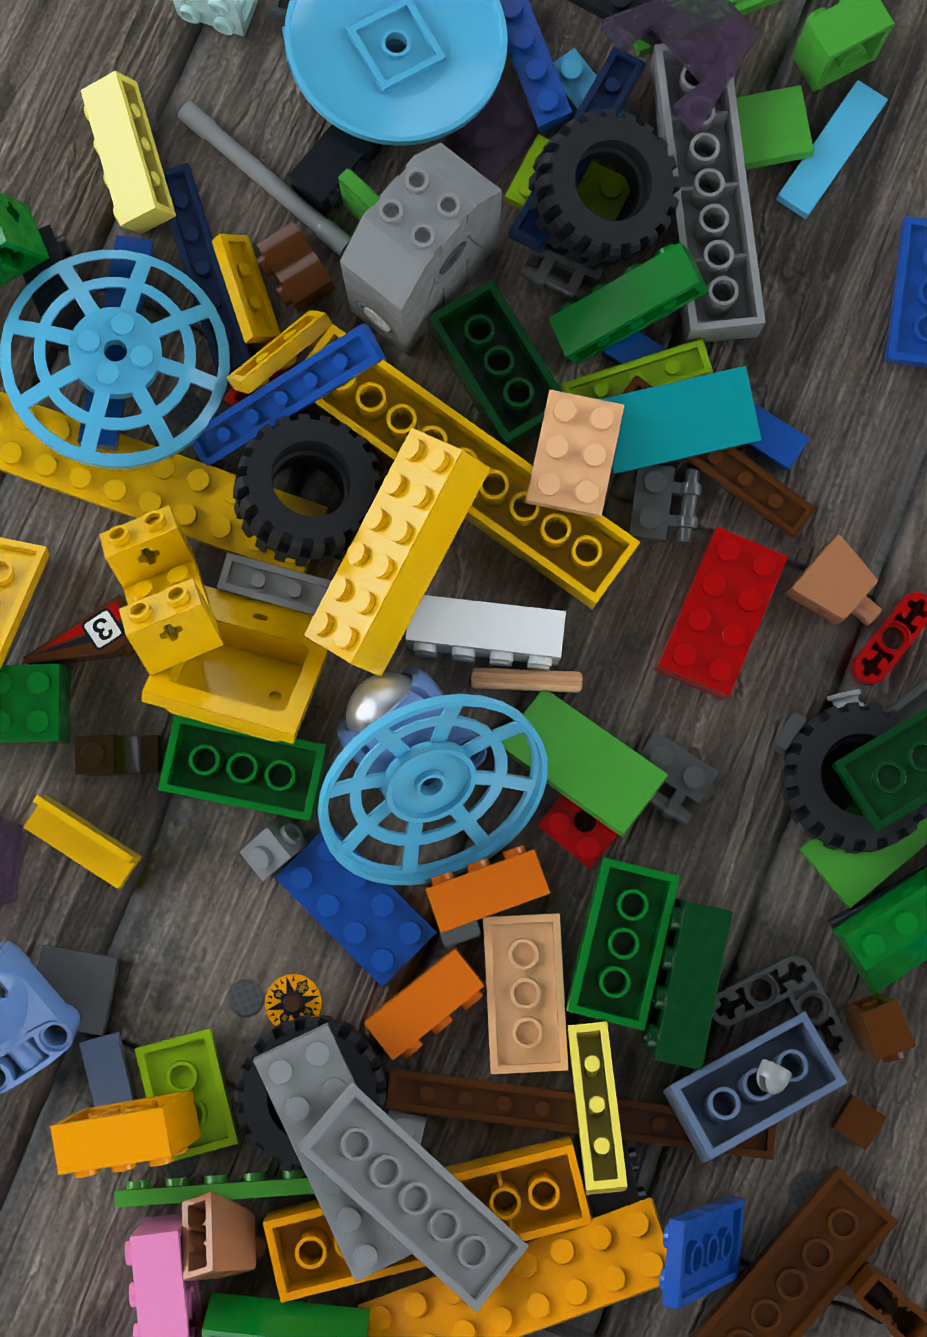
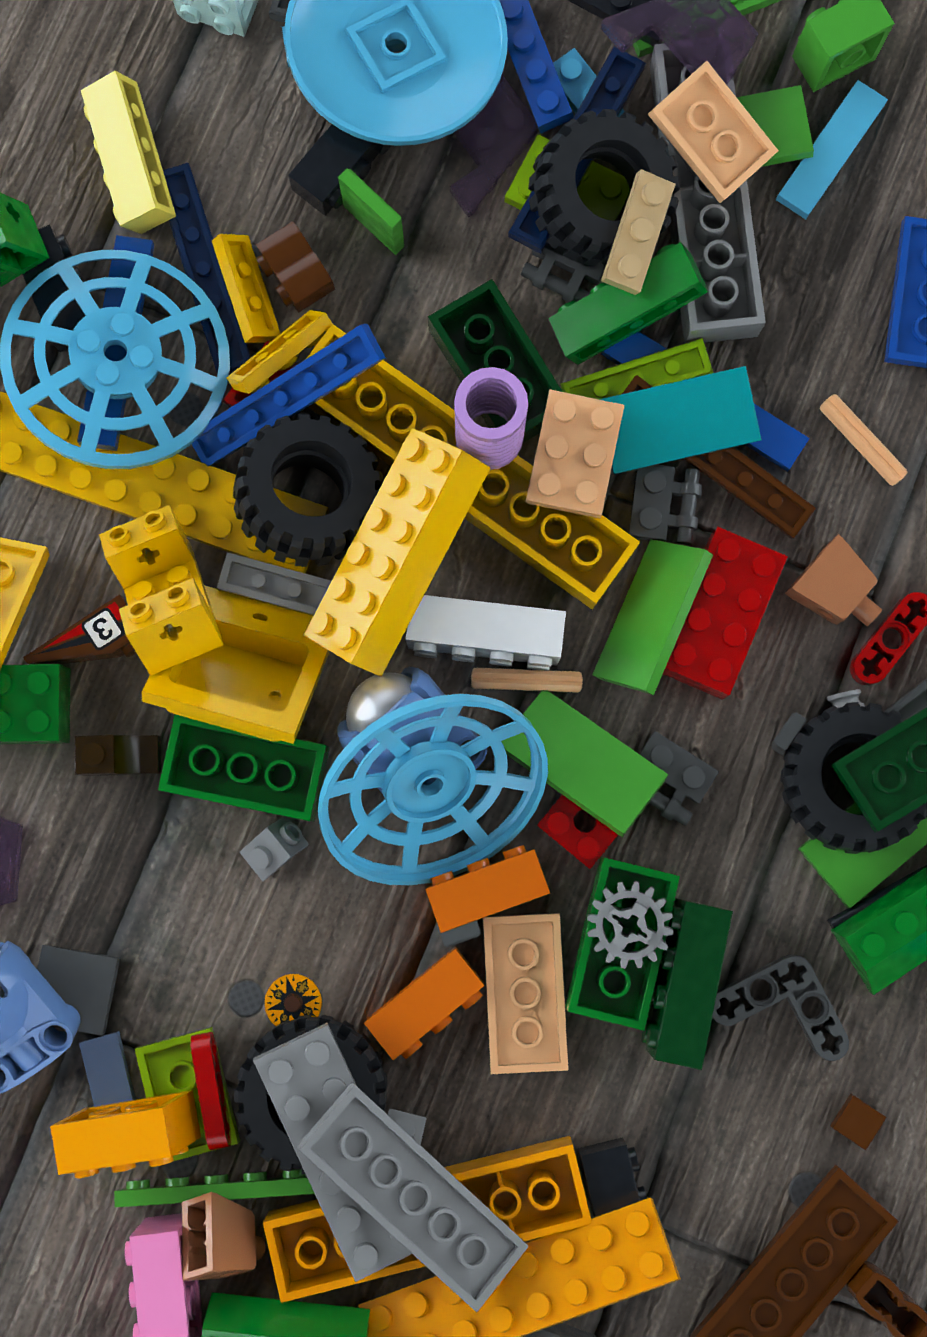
yellow panel [23,795,142,889] -> none
light grey piece [178,101,352,257] -> none
blue plate [275,826,437,988] -> none
light grey piece [340,142,502,355] -> none
reddish brown plate [385,1068,777,1160] -> none
light yellow brick [568,1022,628,1195] -> none
blue plate [659,1195,745,1310] -> none
sand blue brick [663,1012,847,1163] -> none
light grey hinge [756,1059,792,1094] -> none
reddish brown brick [843,993,916,1063] -> none
none -> red beam [191,1032,231,1150]
none -> lavender piece [454,367,528,470]
none -> light grey gear [587,881,673,969]
none -> bright green tile [592,539,713,695]
none -> tan plate [601,169,676,295]
none -> light nougat plate [648,61,779,203]
none -> light nougat axle [820,394,908,486]

